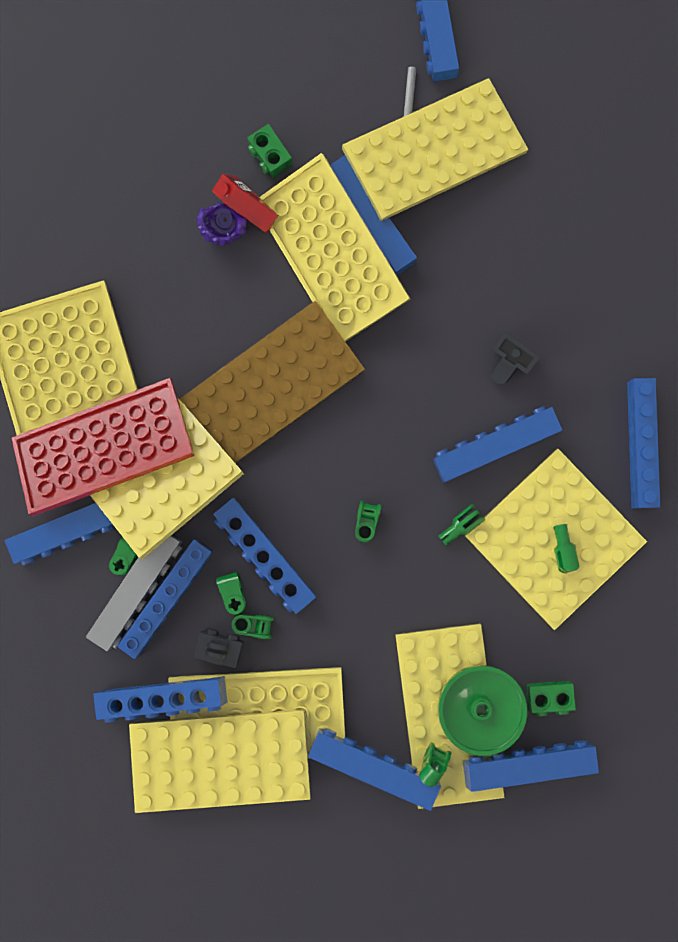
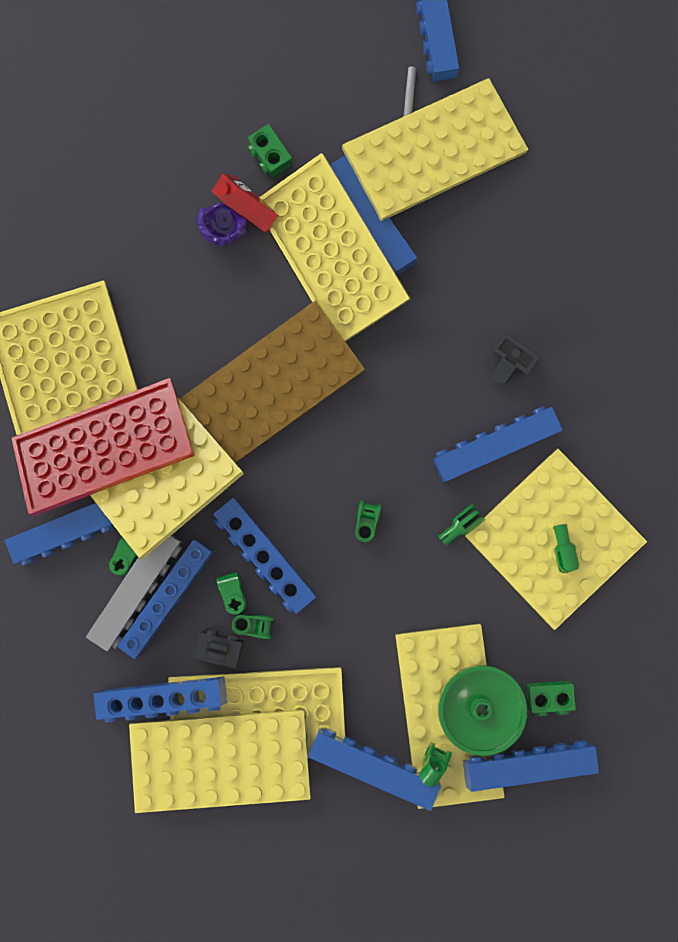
blue brick [627,378,660,508] -> none

